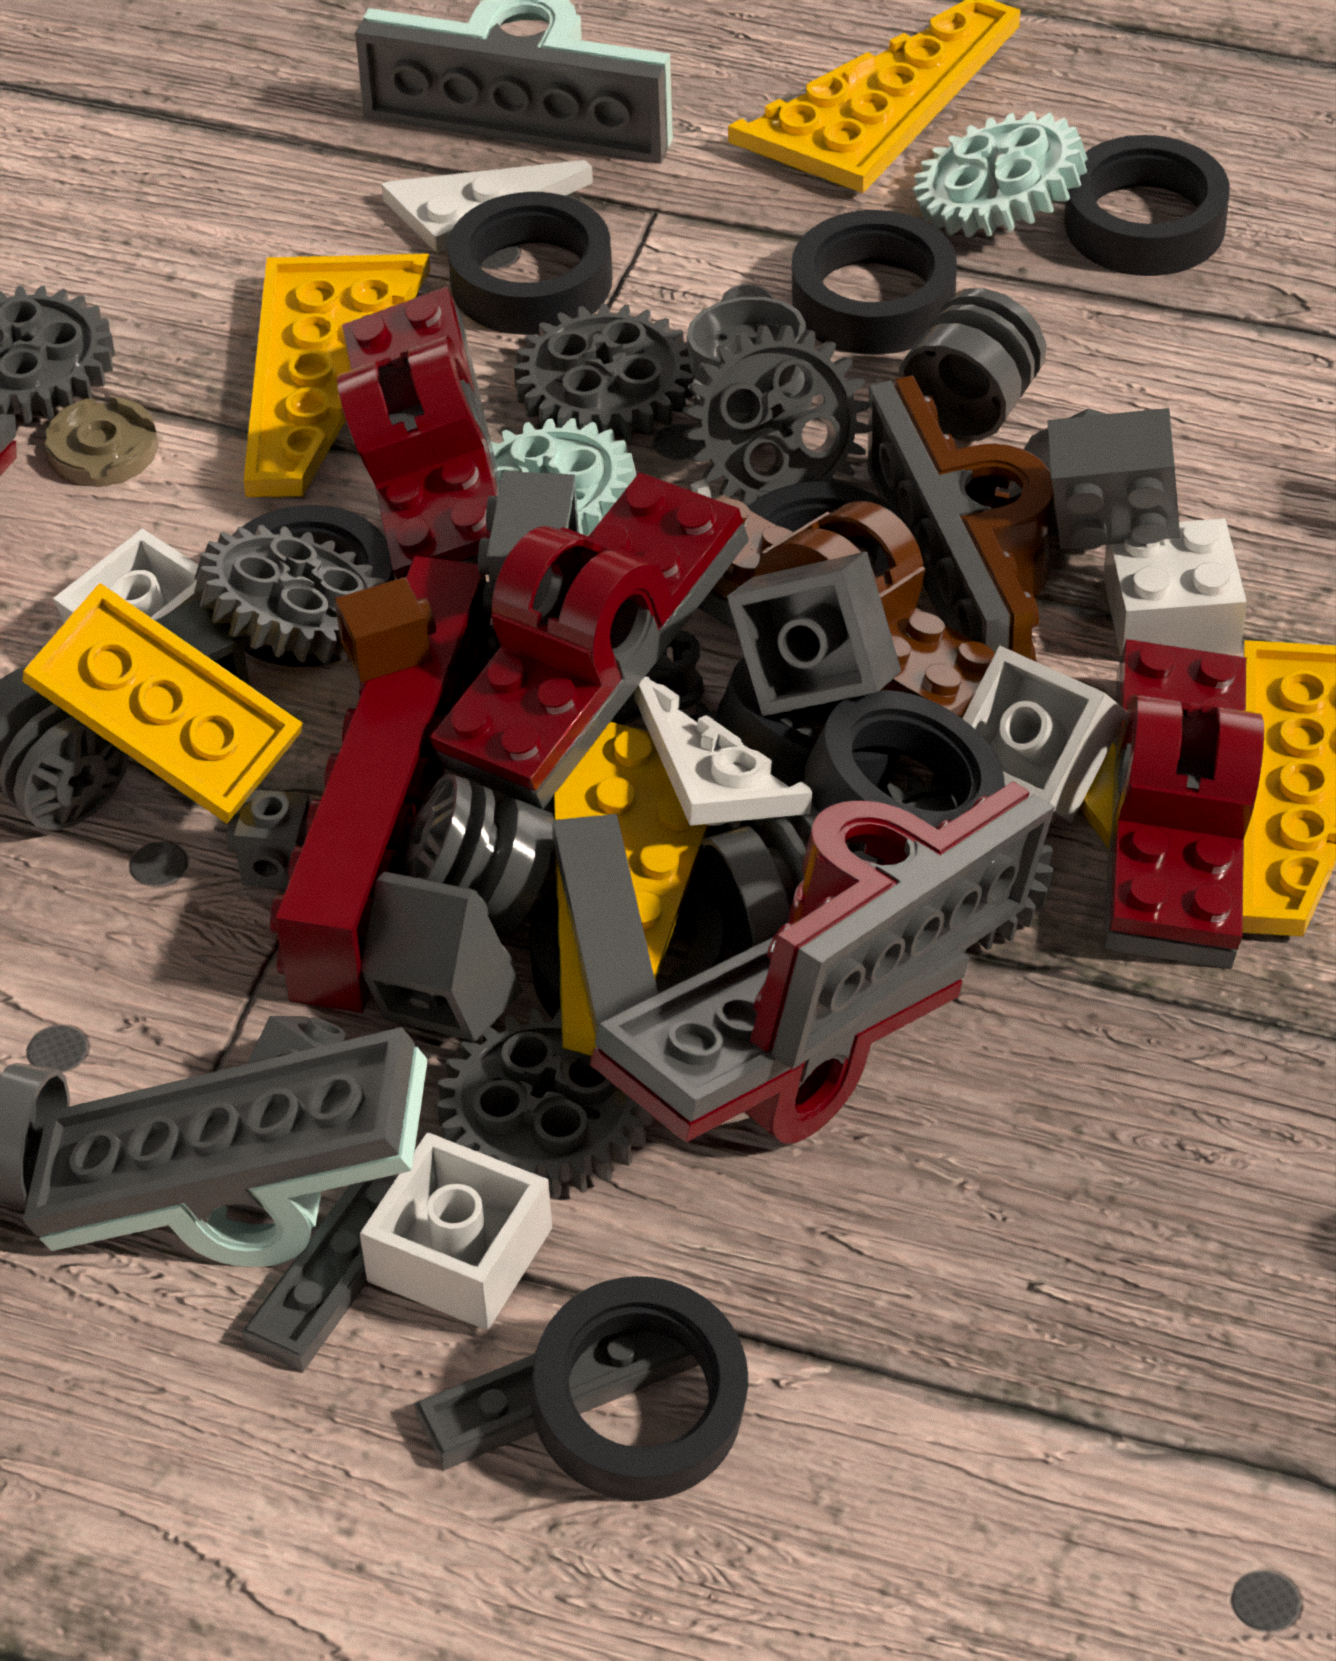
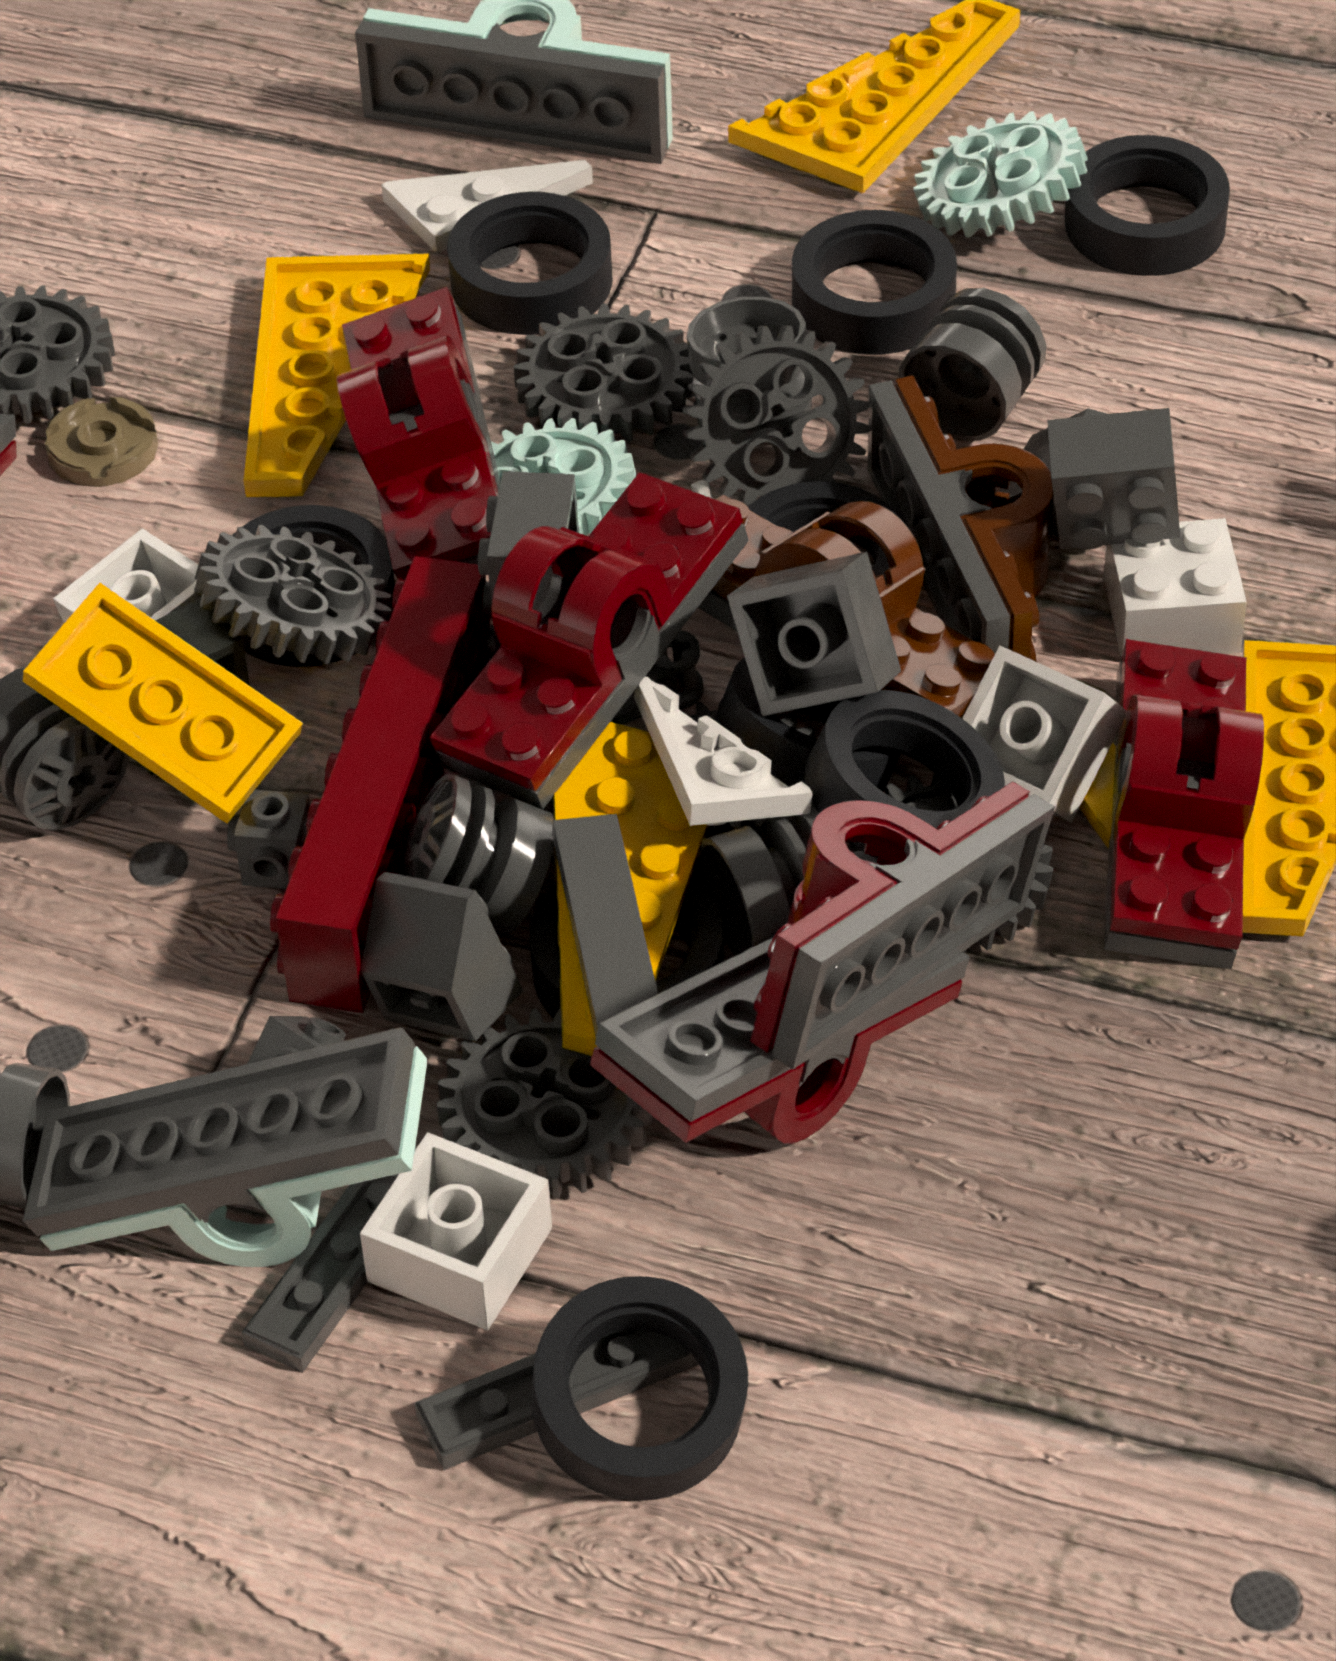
reddish brown brick [335,577,436,683] -> none

